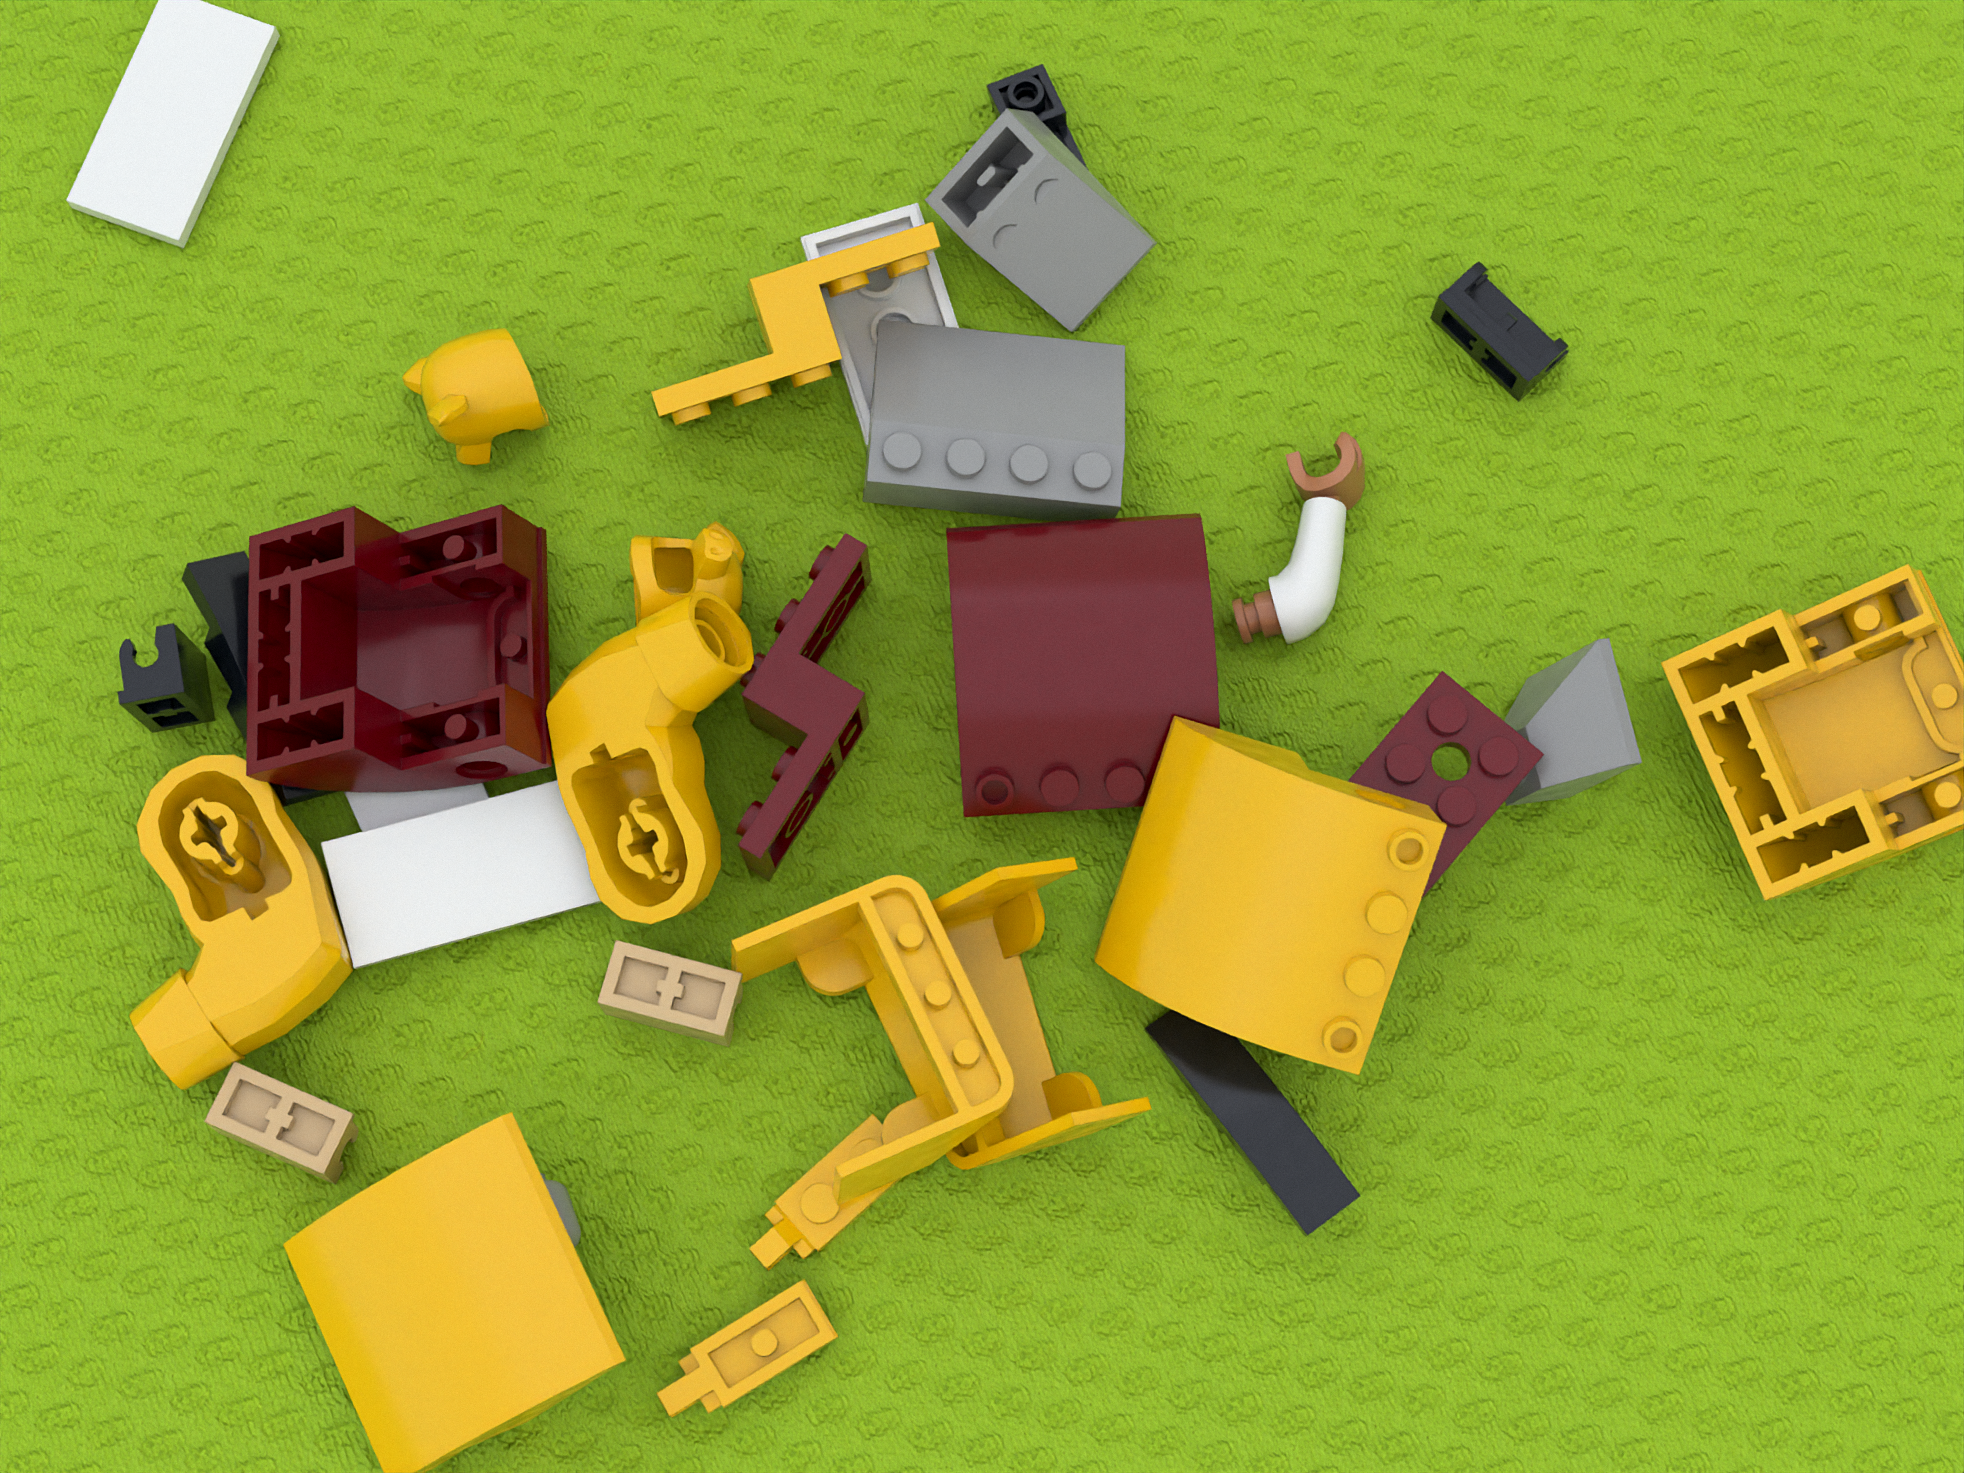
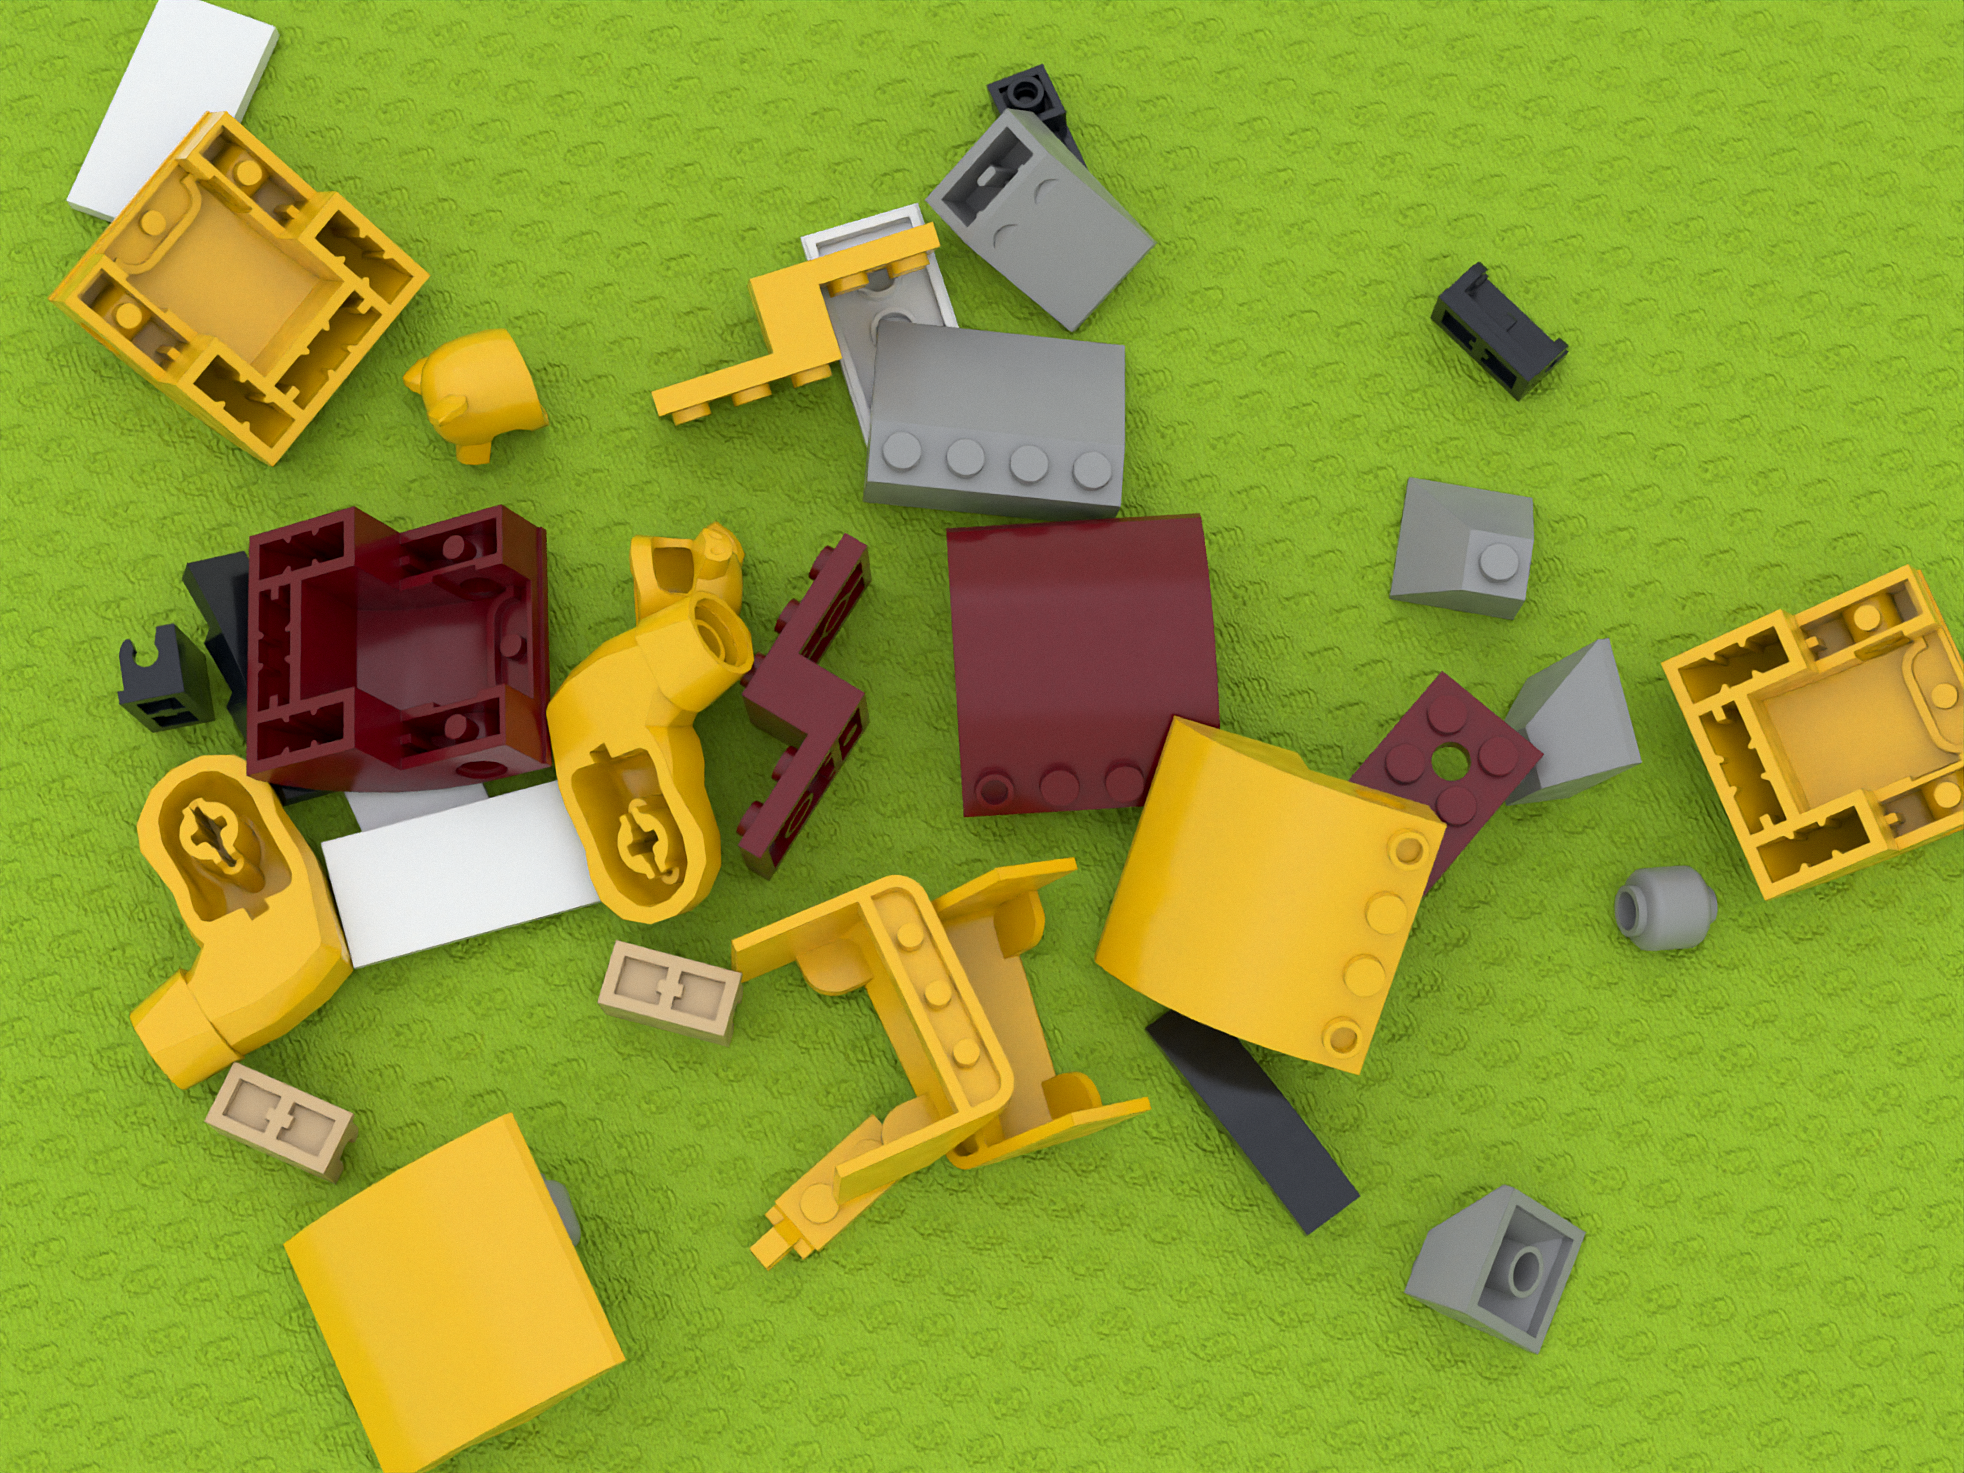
yellow hinge [656,1279,839,1418] -> none
white piece [1232,431,1365,645] -> none
none -> yellow slope [47,111,431,467]
none -> light grey slope [1389,477,1534,620]
none -> light grey slope [1404,1185,1586,1355]
none -> light grey head [1614,865,1718,951]

